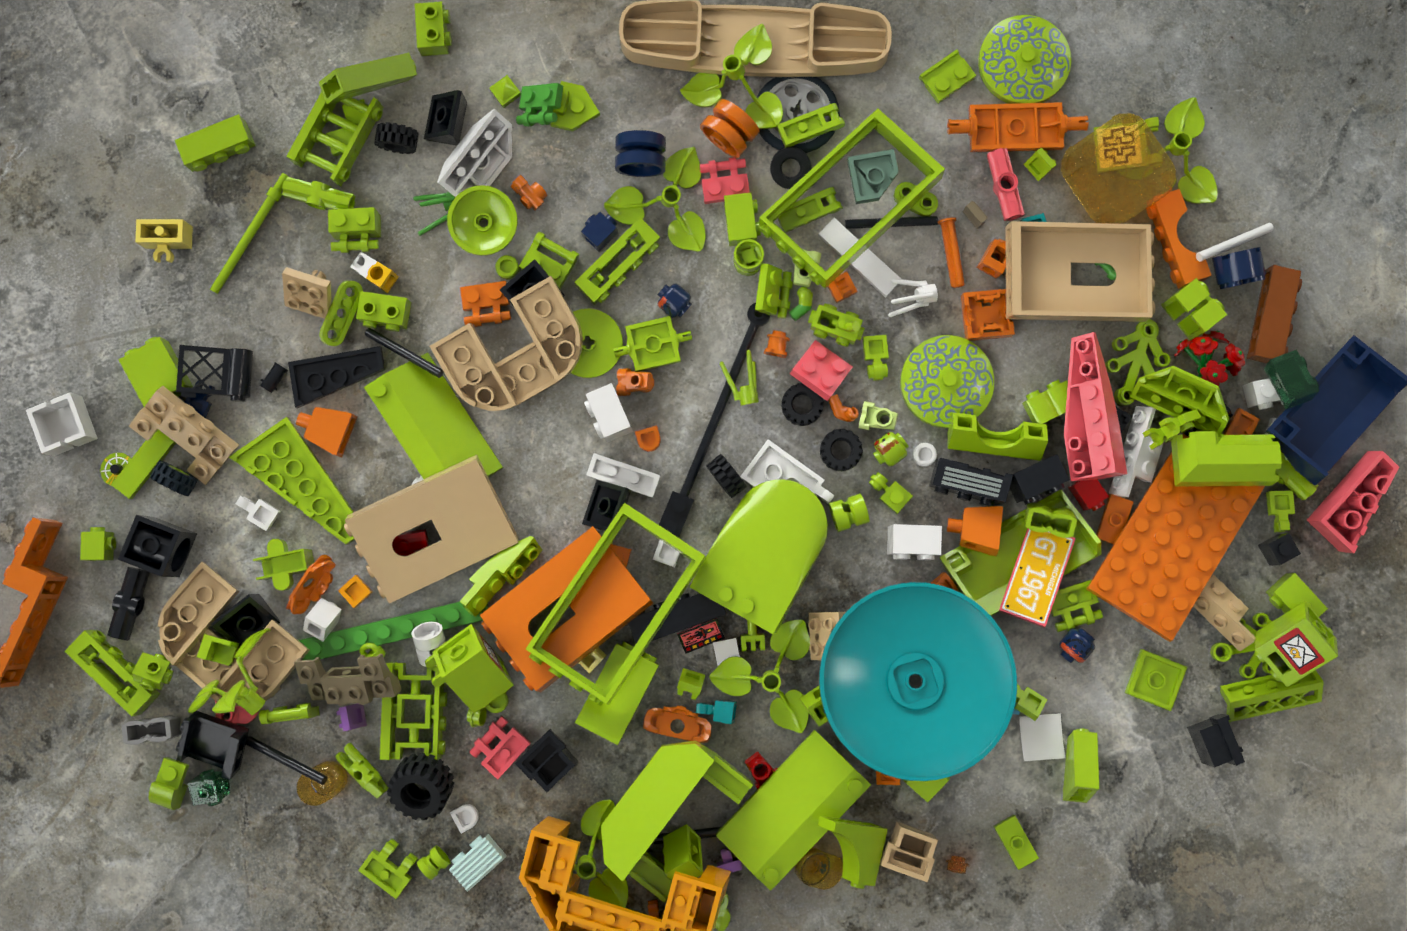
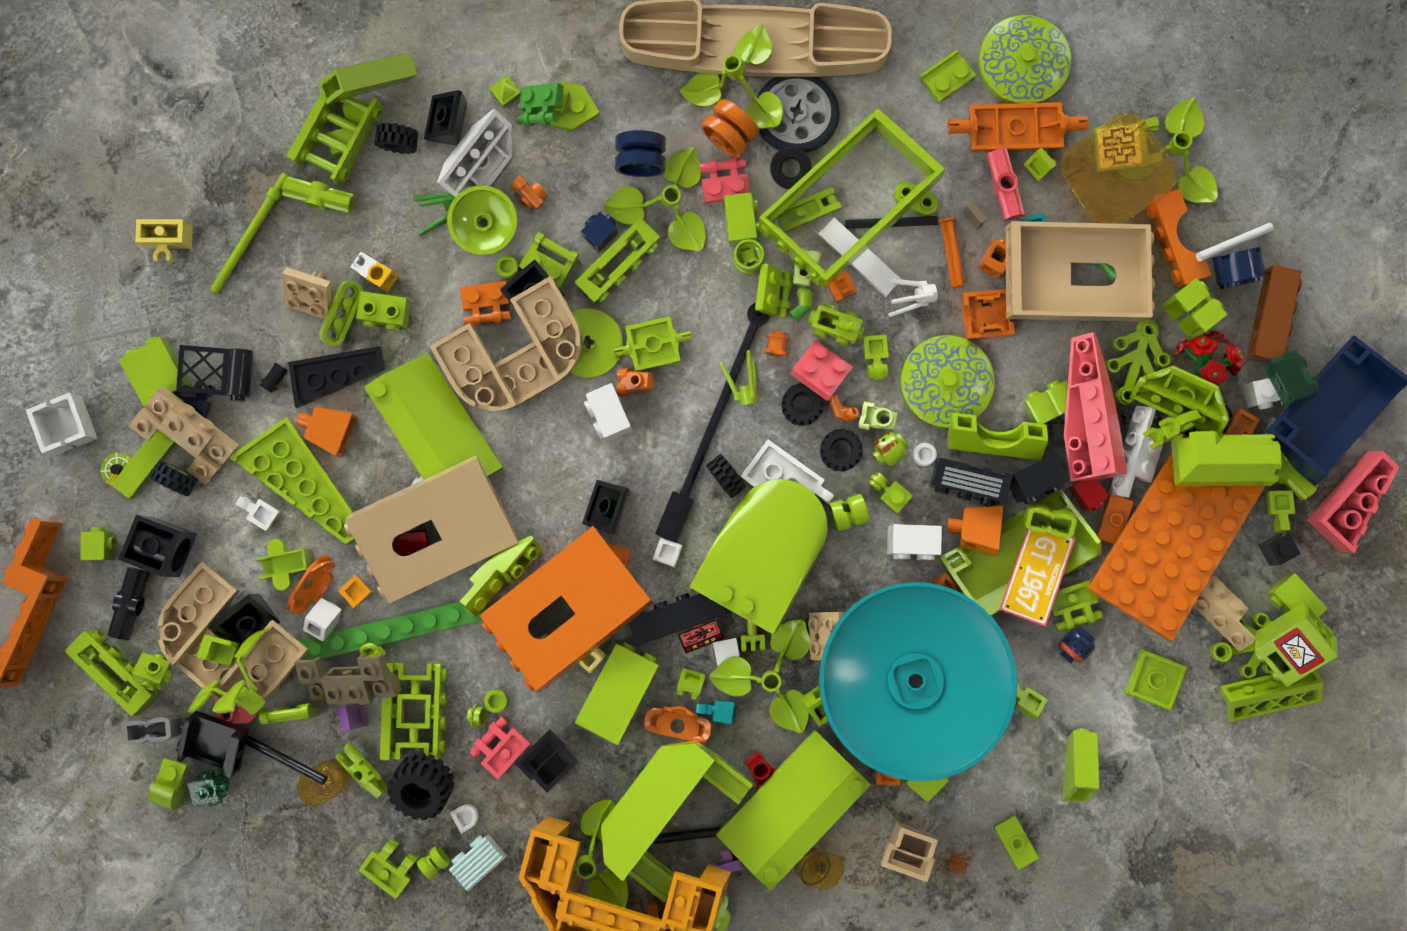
lime brick [174,114,256,172] -> none
lime brick [328,207,381,253] -> none
black bar [365,328,444,378] -> none
white wheel [412,622,446,667] -> none
lime brick [414,1,452,56] -> none
lime container [425,624,514,714] -> none
lime door [526,503,706,706] -> none
white plate [586,453,660,498] -> none
orange tile [635,425,661,452] -> none
dark blue head [657,283,692,318] -> none
lime brick [663,824,703,880] -> none
lime plate [777,103,845,148] -> none
lime arch [818,816,888,889] -> none
sand green plate [847,149,899,204] -> none
white sticker [1019,713,1065,761] -> none
black plate [1187,714,1245,768] -> none

